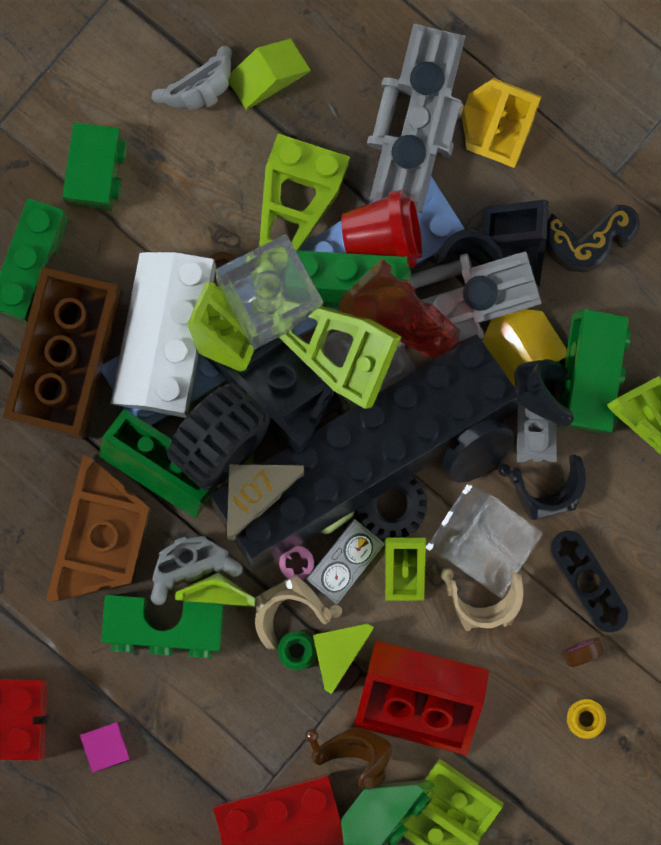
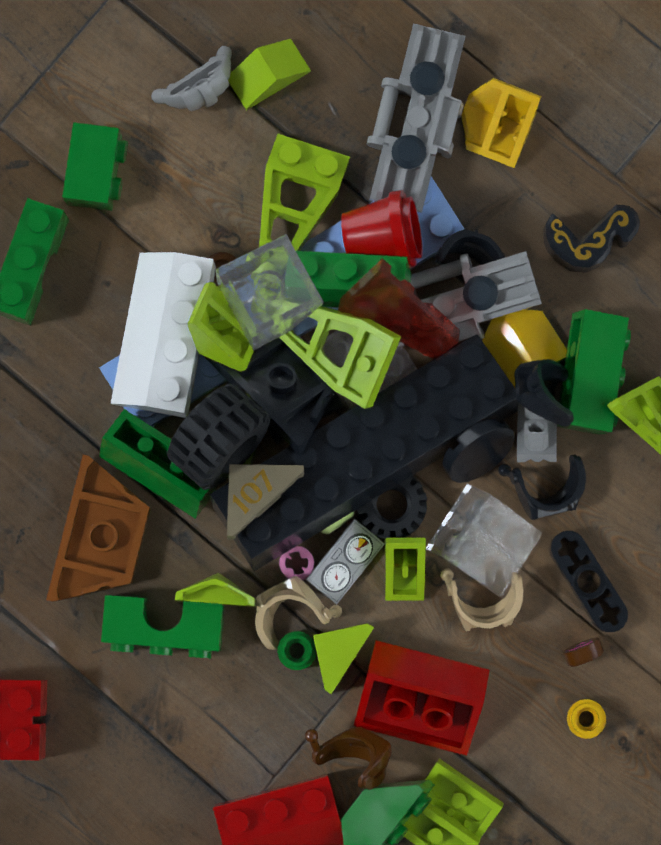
reddish brown slope [3,267,123,441] -> none
dark pink tile [80,722,131,773] -> none
light grey piece [151,536,243,605] -> none
black slope [483,199,549,286] -> none

